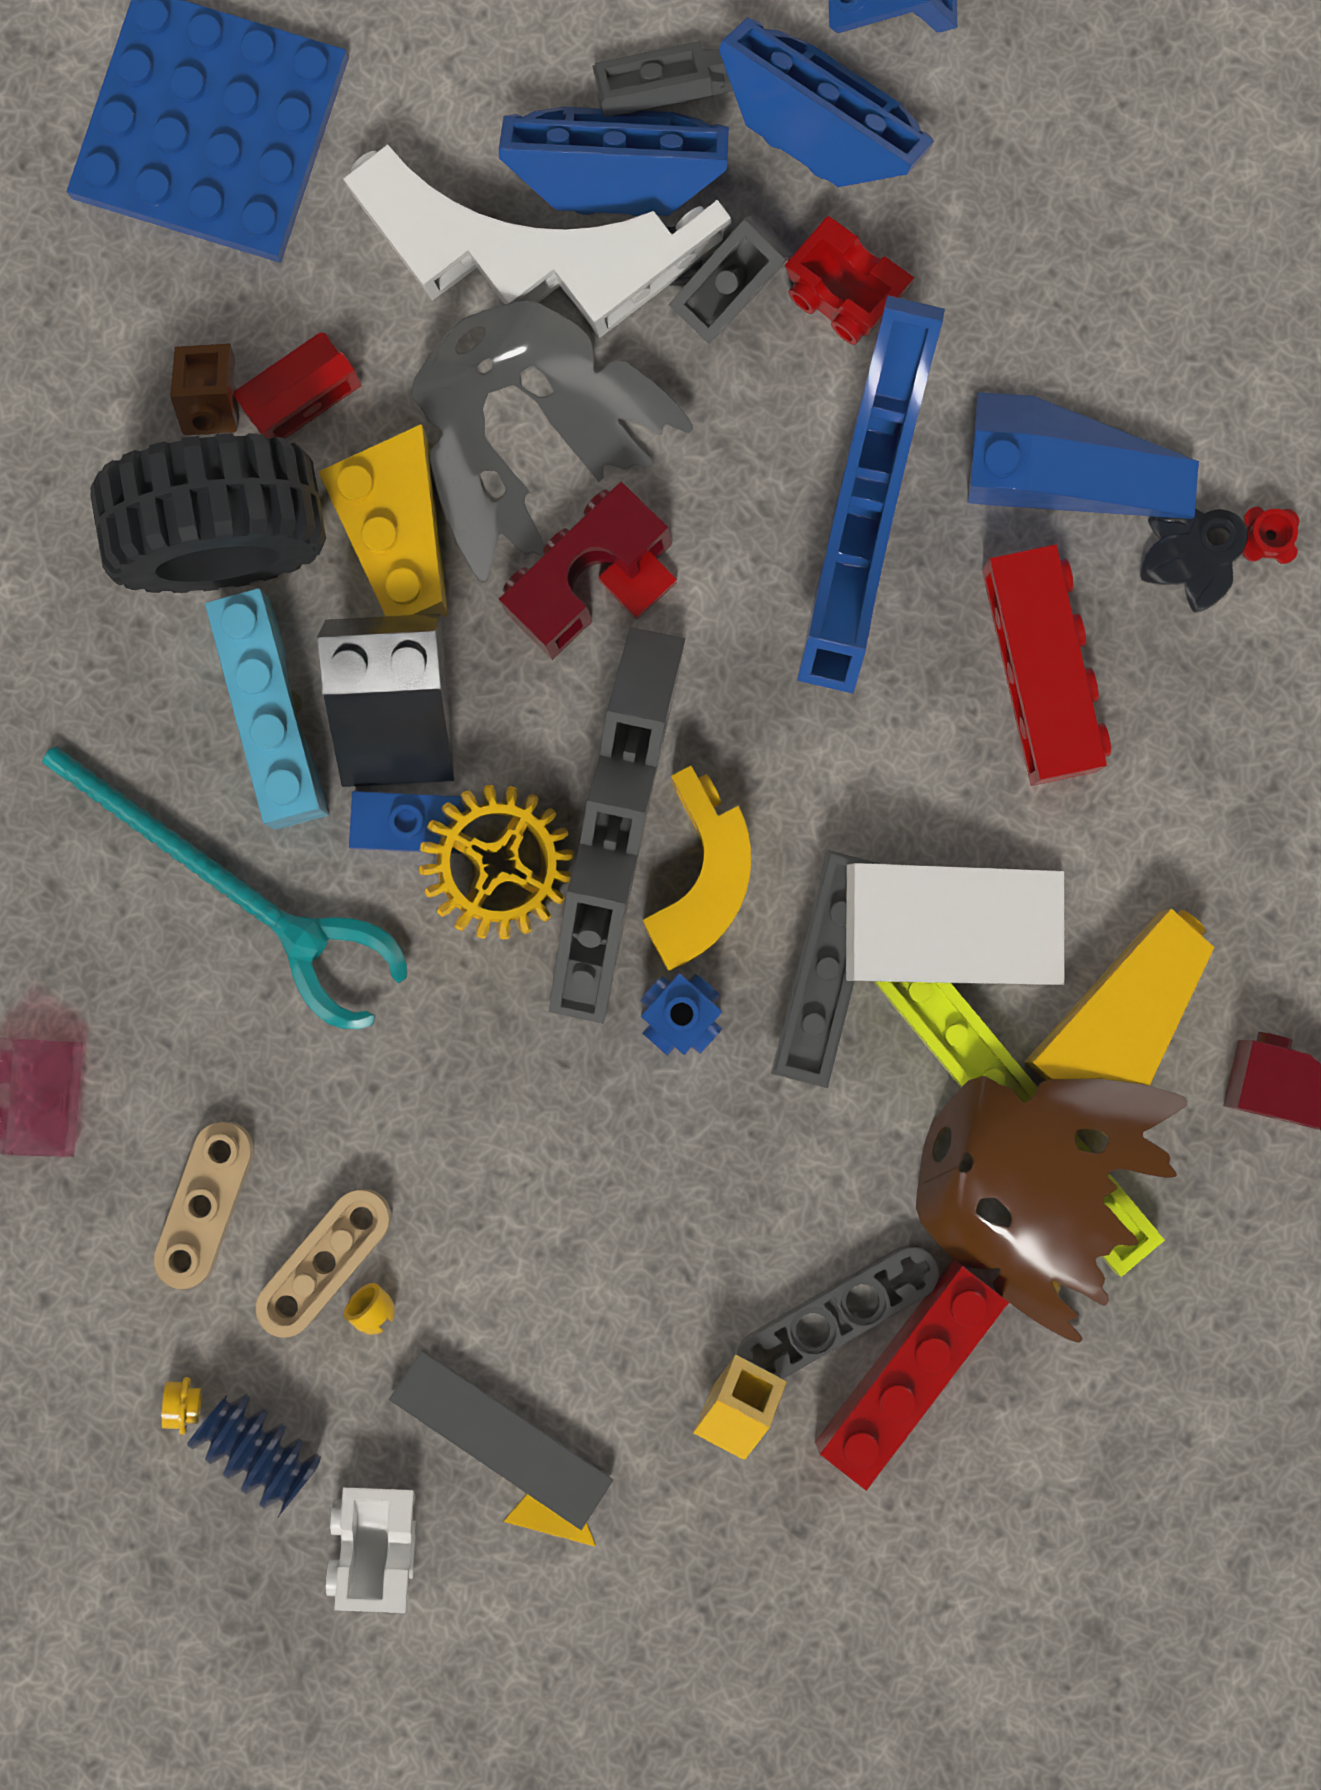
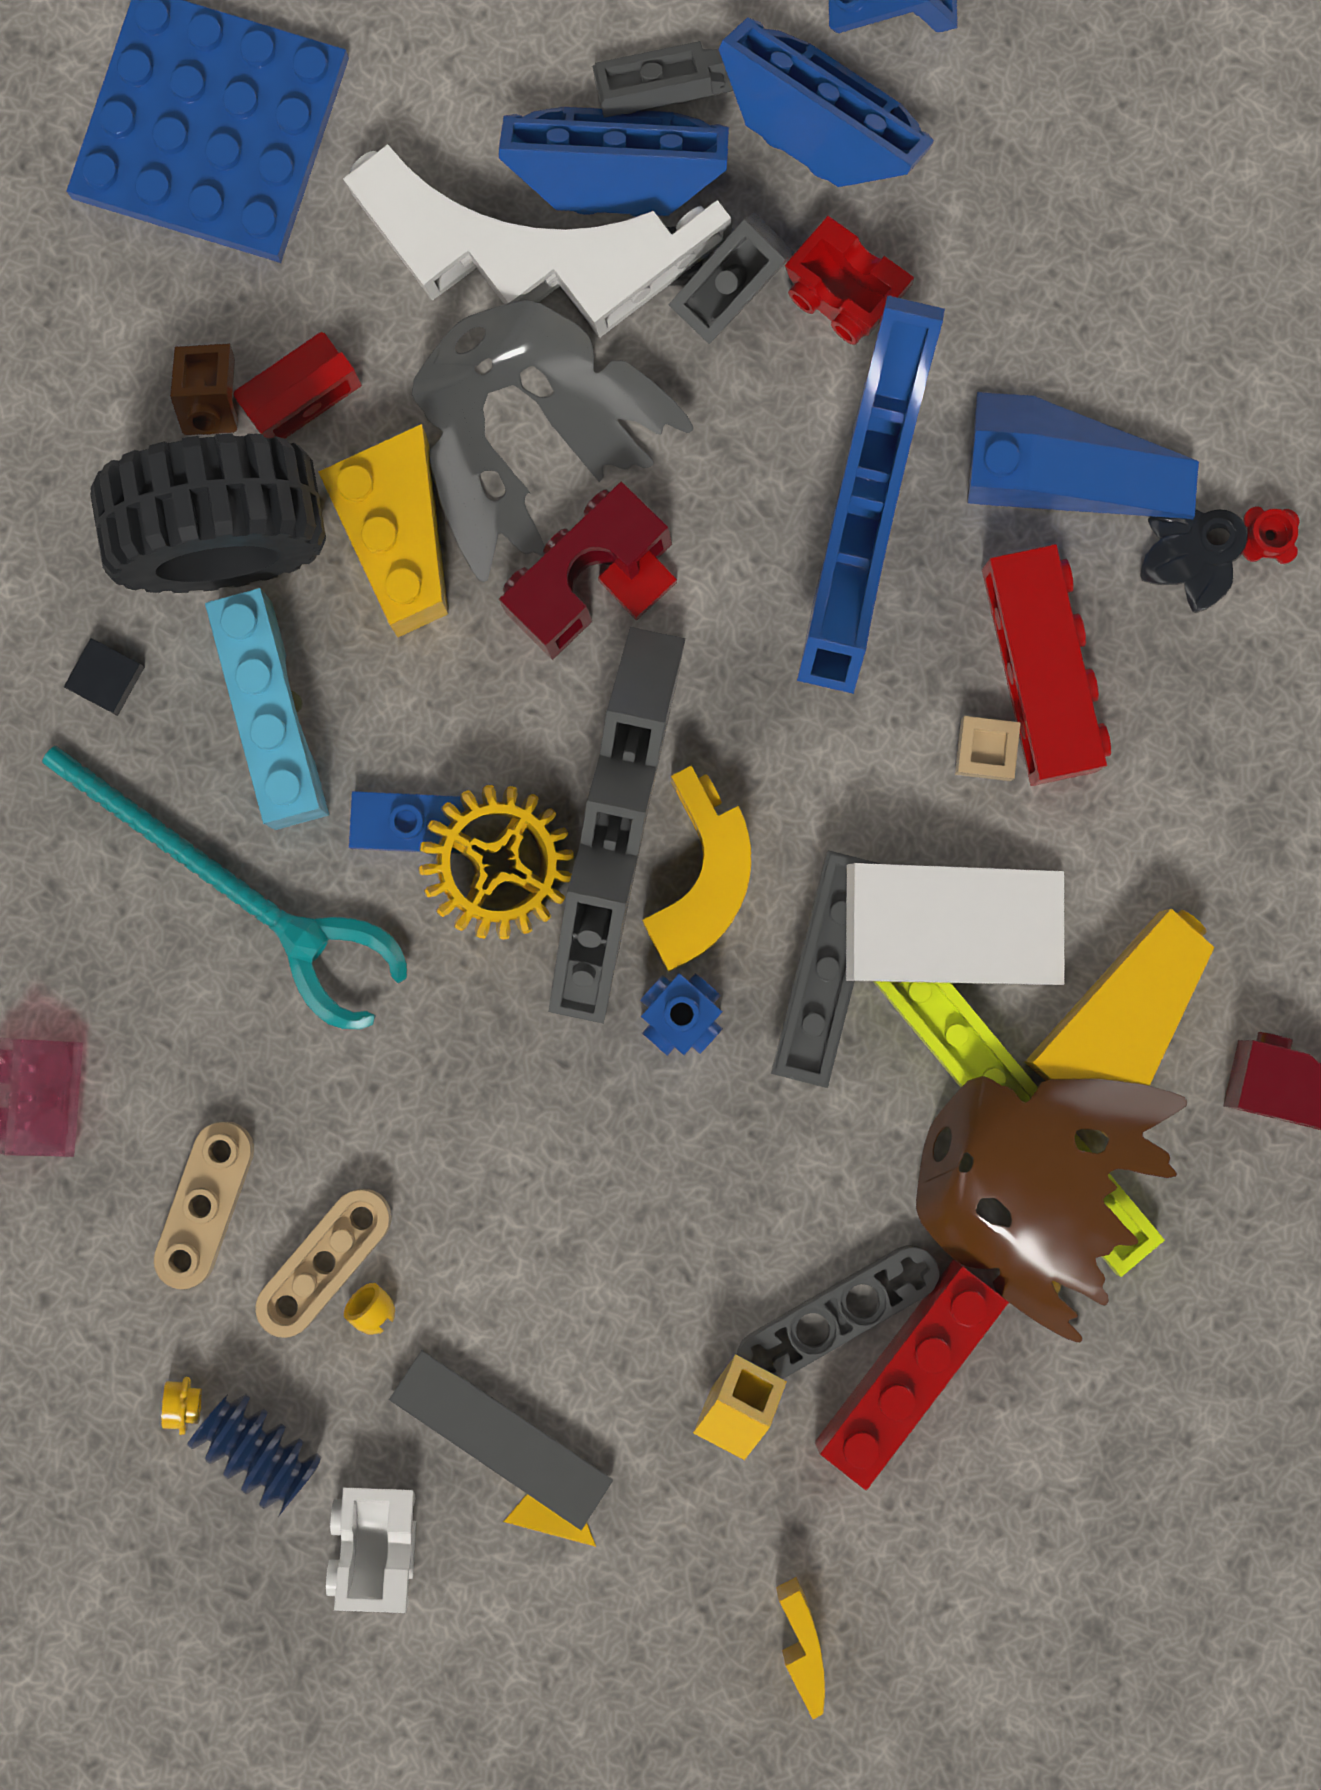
black slope [317,613,455,787] -> none
none -> black tile [64,638,145,716]
none -> yellow slope [776,1577,825,1719]
none -> tan plate [955,716,1021,781]

